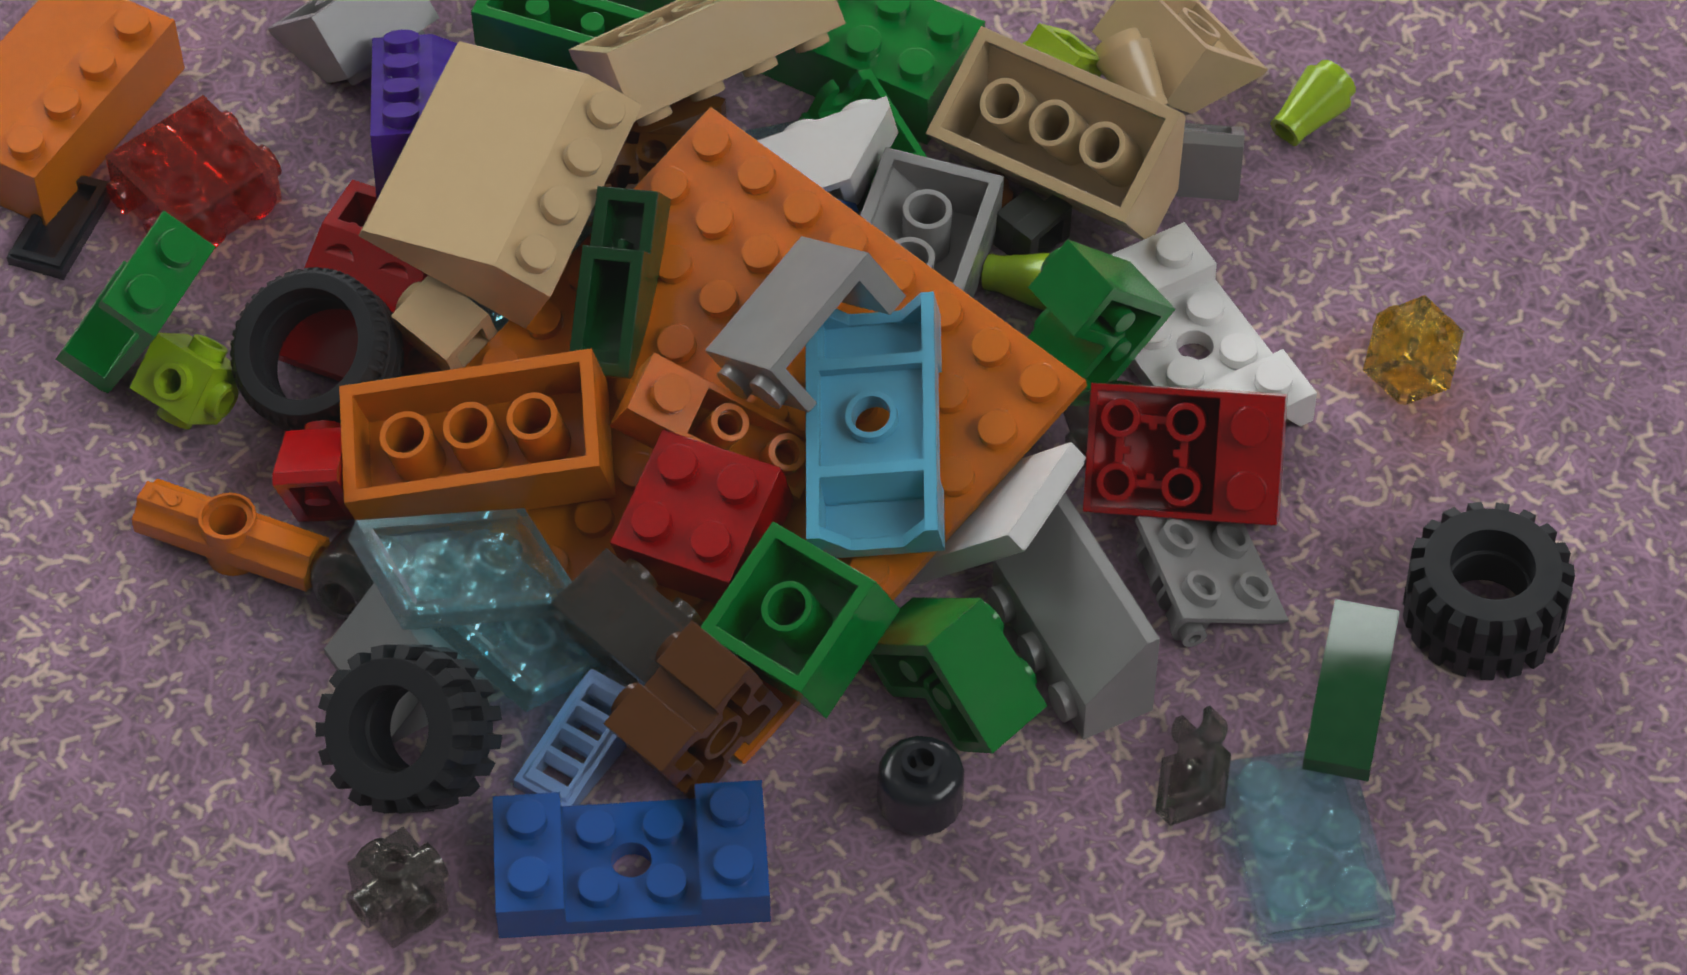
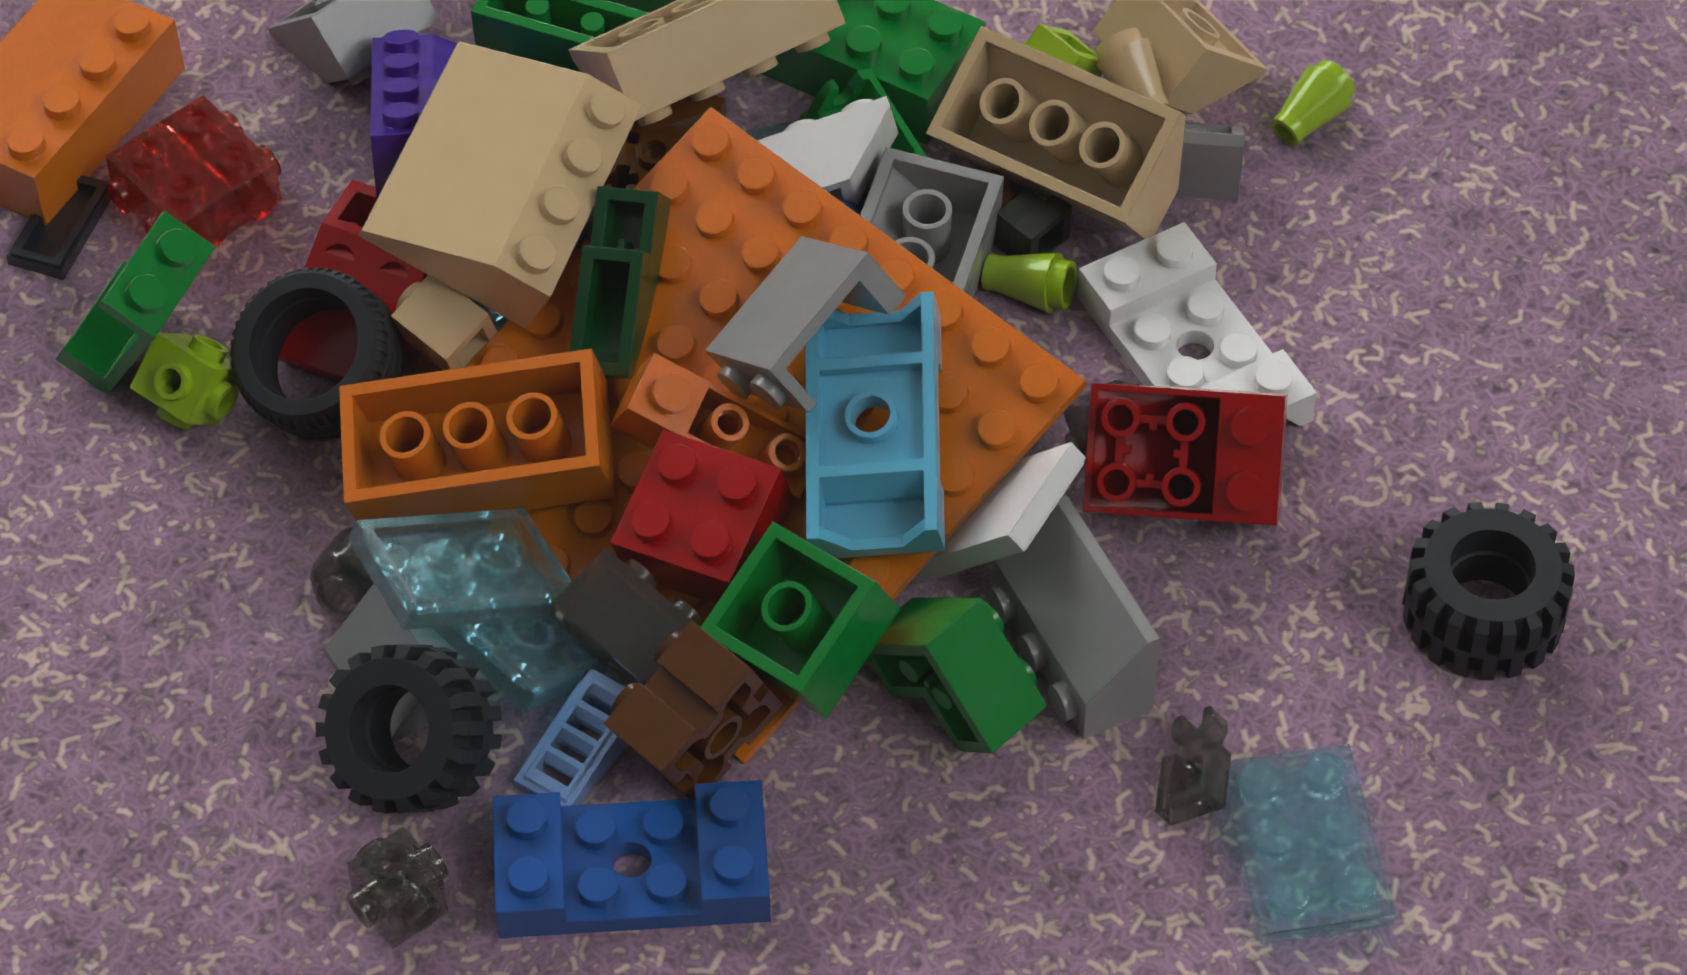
orange piece [131,478,331,592] -> none
red slope [272,420,354,522] -> none
black head [877,736,965,836] -> none
green brick [1027,239,1176,401] -> none
light grey hinge [1135,517,1289,647] -> none
dark green slope [1302,599,1400,782] -> none
clear yellow brick [1362,295,1464,405] -> none

